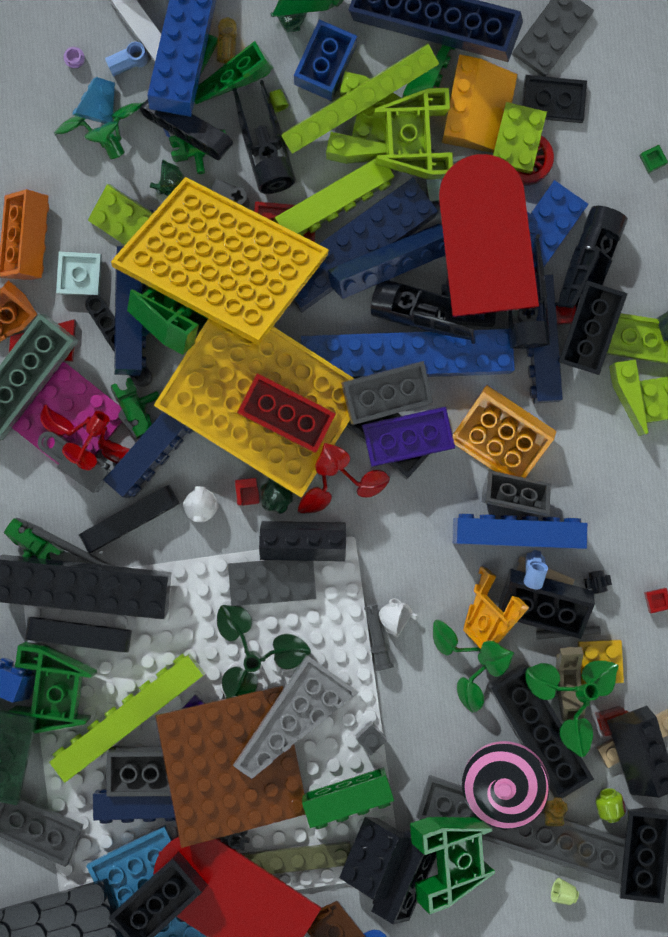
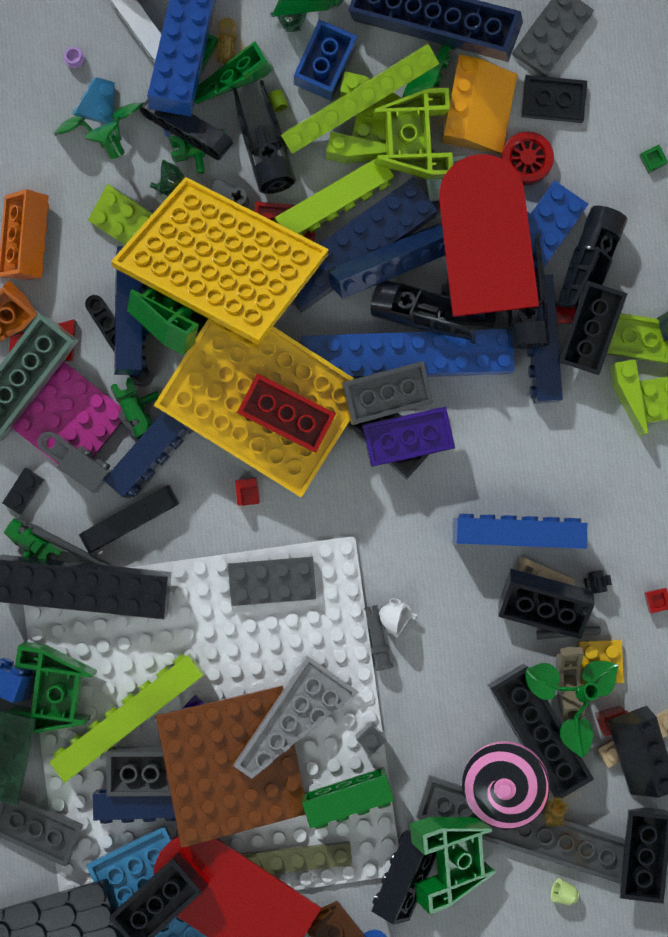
black beam [25,617,132,652] -> none
red plant [40,404,130,470] -> none
light aqua plate [56,252,102,296] -> none
light blue piece [105,41,149,77] -> none
white helmet [183,486,219,523] -> none
dark green plant [217,605,311,698] -> none
black gear [223,830,250,851] -> none
black slope [259,521,346,562] -> none
clear green helmet [260,478,293,514] -> none
red plant [297,443,390,514] -> none
black brick [339,817,411,900] -> none
green plant [433,619,514,713] -> none
light orange slope [453,385,557,478] -> none
light orange wing [463,566,529,649] -> none
dark grey slope [481,470,551,517] -> none
lime plate [493,102,547,174] -> none
light blue piece [523,550,548,590] -> none
lime head [595,788,626,823] -> none
none -> black plate [2,468,44,515]

